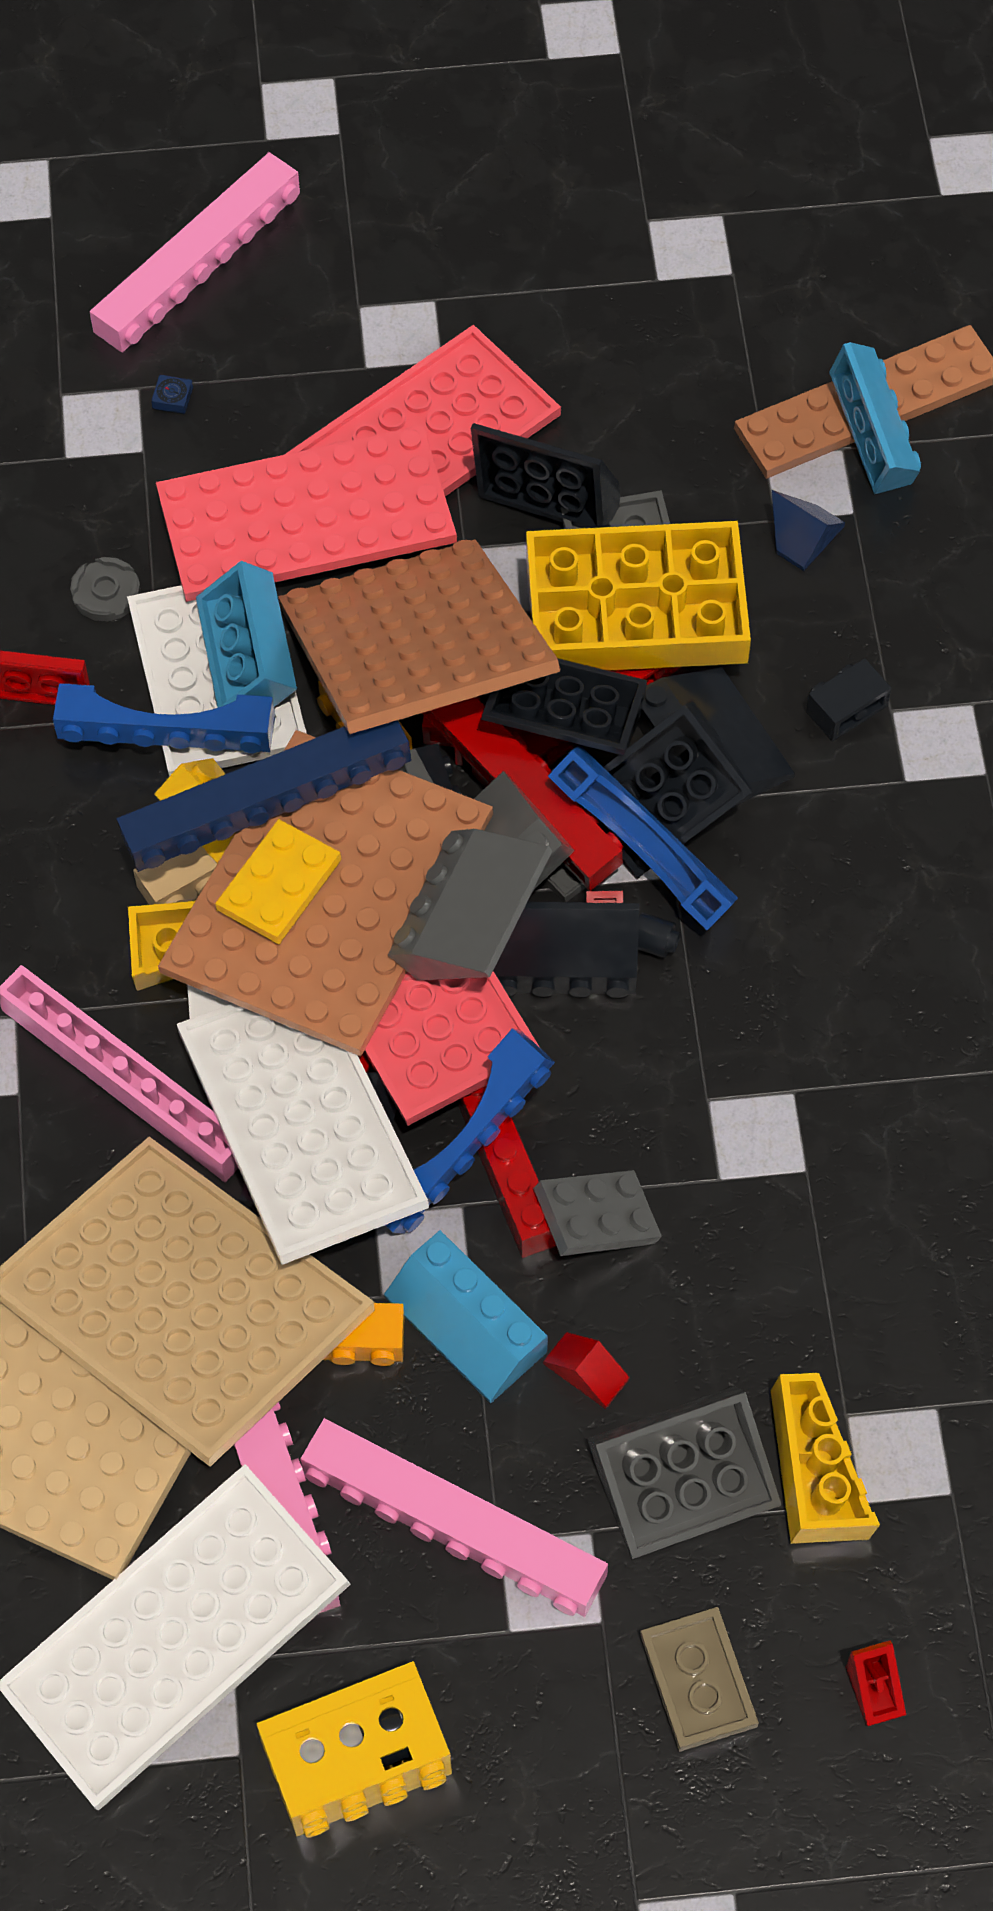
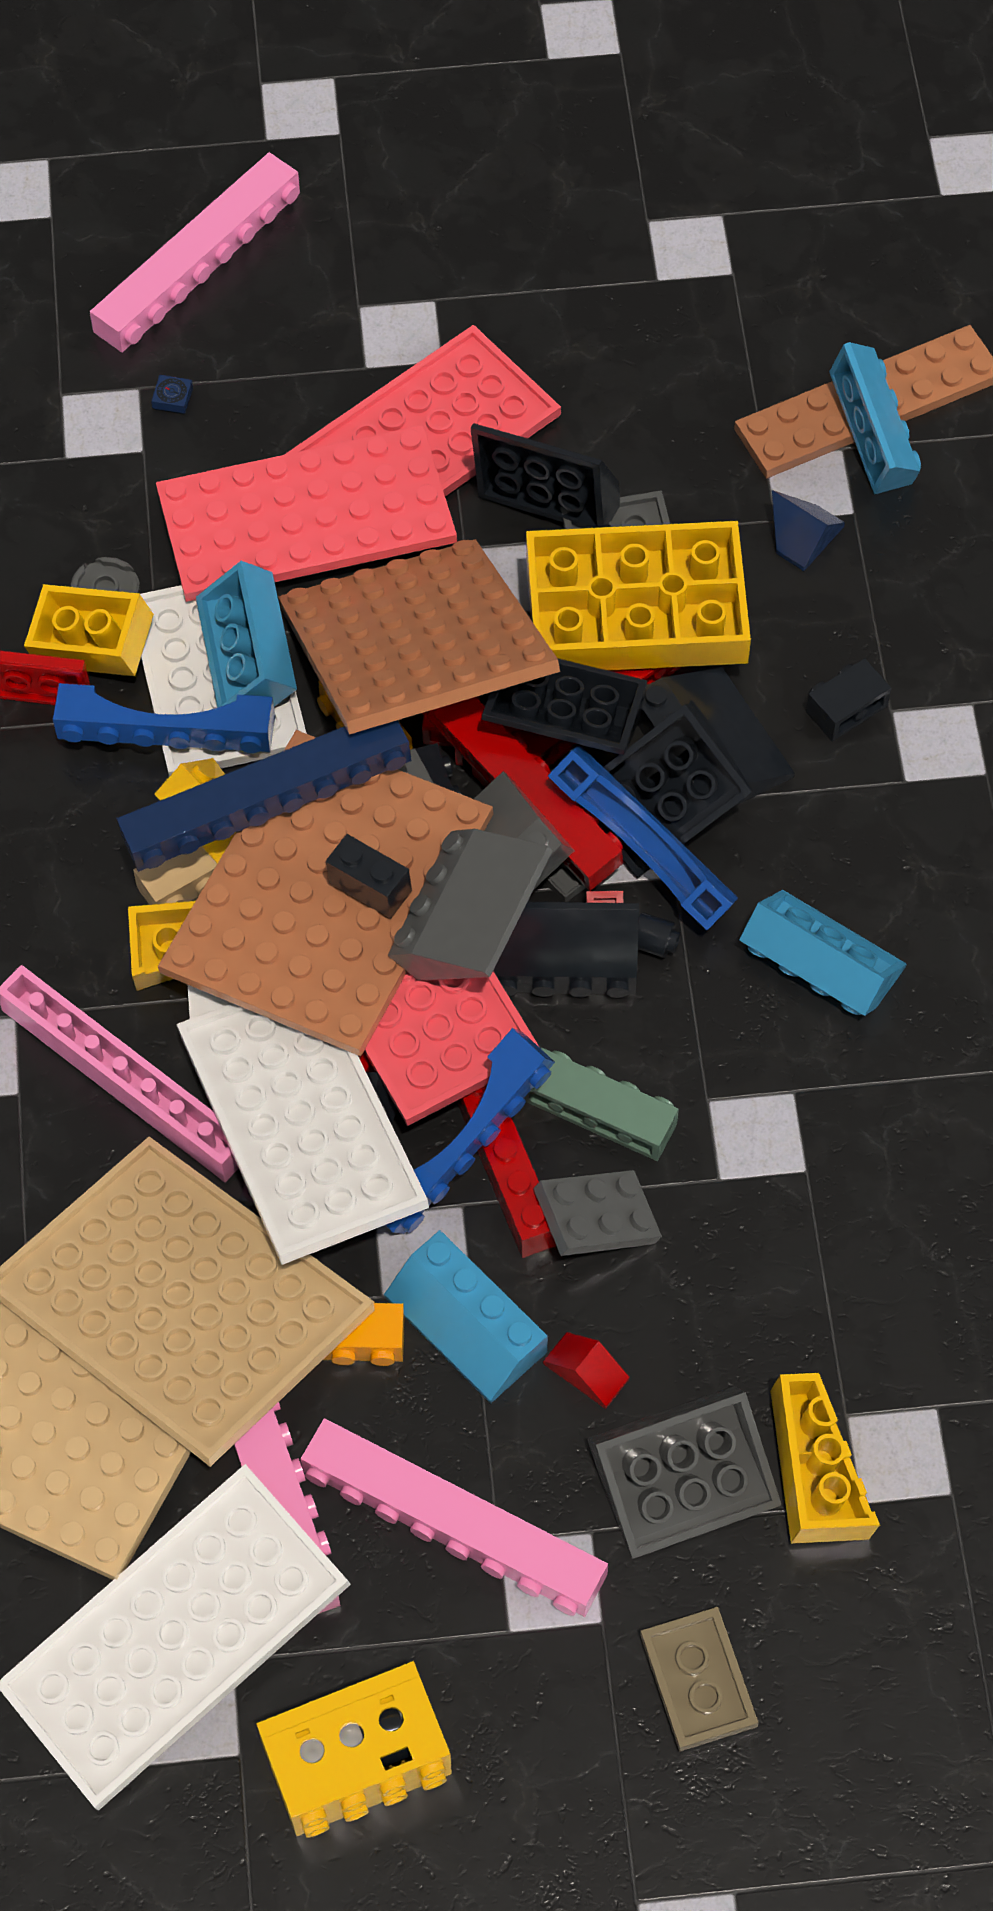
yellow plate [215,819,342,944] -> none
red slope [846,1640,906,1726] -> none
none -> yellow brick [24,584,154,676]
none -> black brick [325,834,412,919]
none -> sand green brick [524,1048,679,1162]
none -> dark azure slope [739,890,907,1016]

